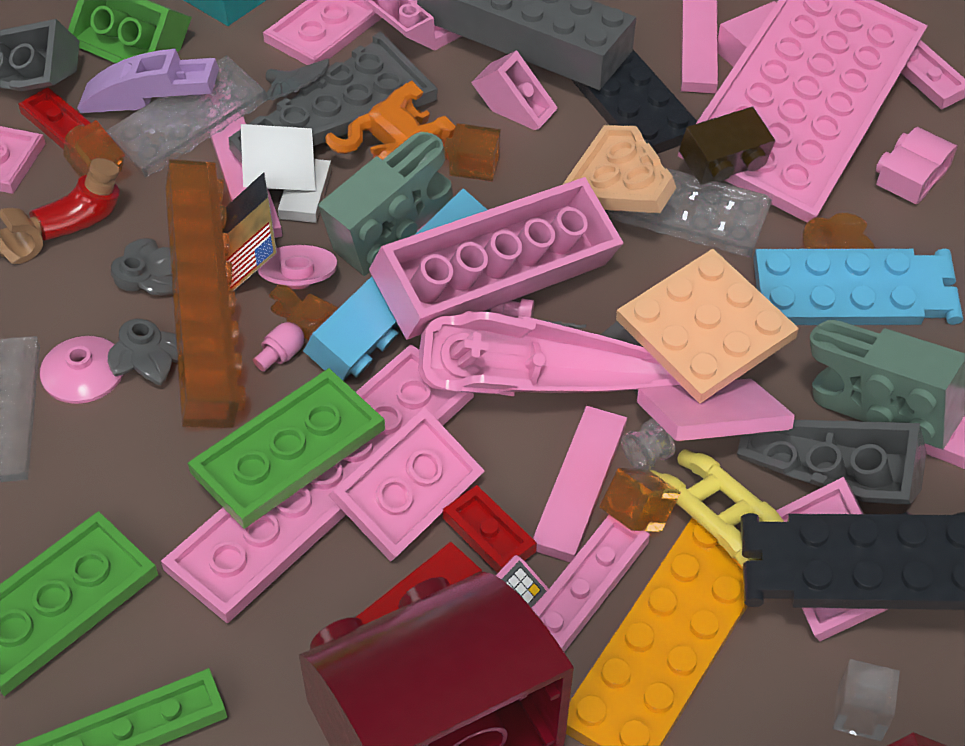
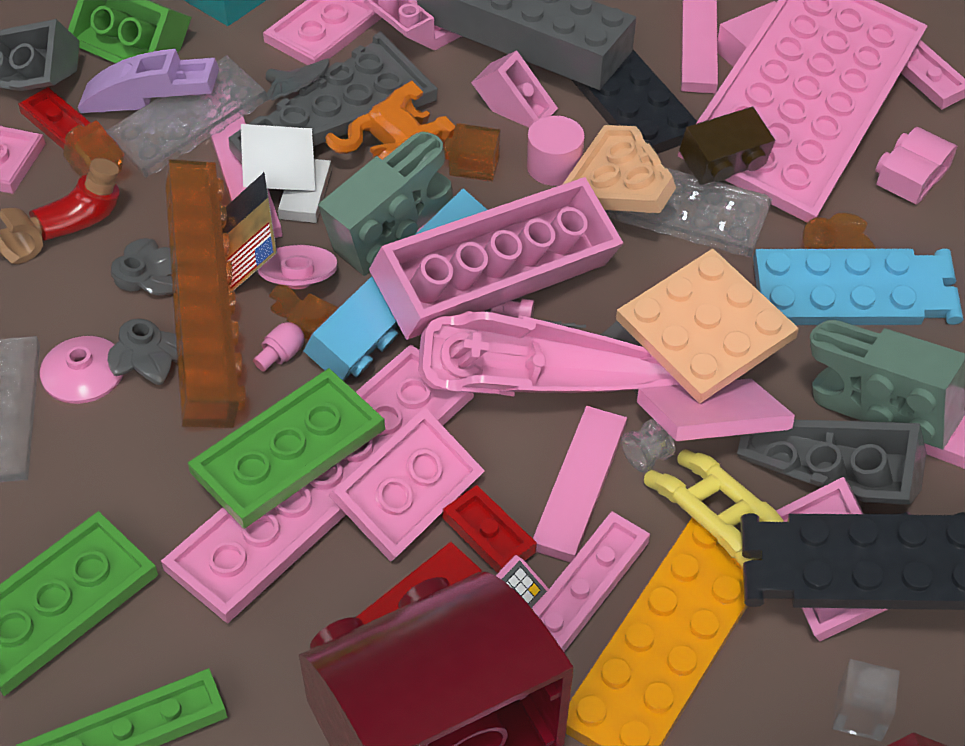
clear orange brick [599,468,681,531] -> none
none -> bright pink piece [527,116,584,186]

